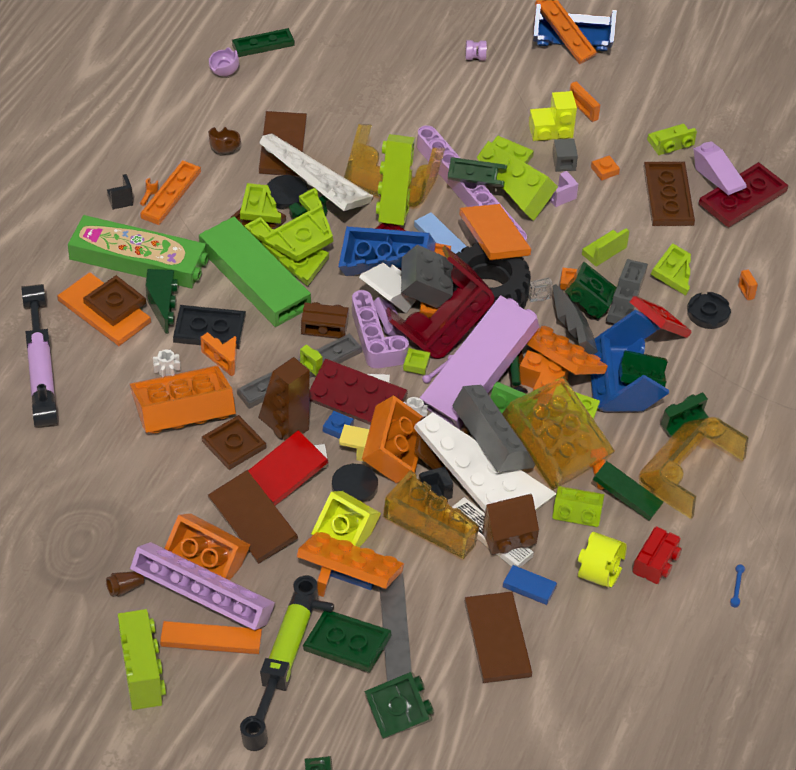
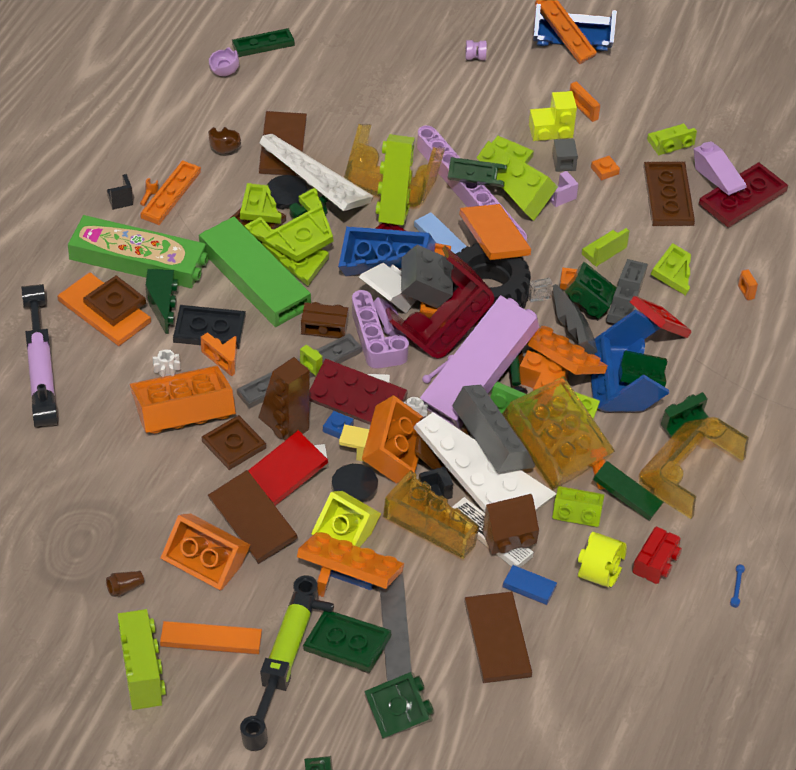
lavender brick [130,542,275,630] -> none
lime plate [403,348,431,375] -> none
black tile [687,292,731,329] -> none

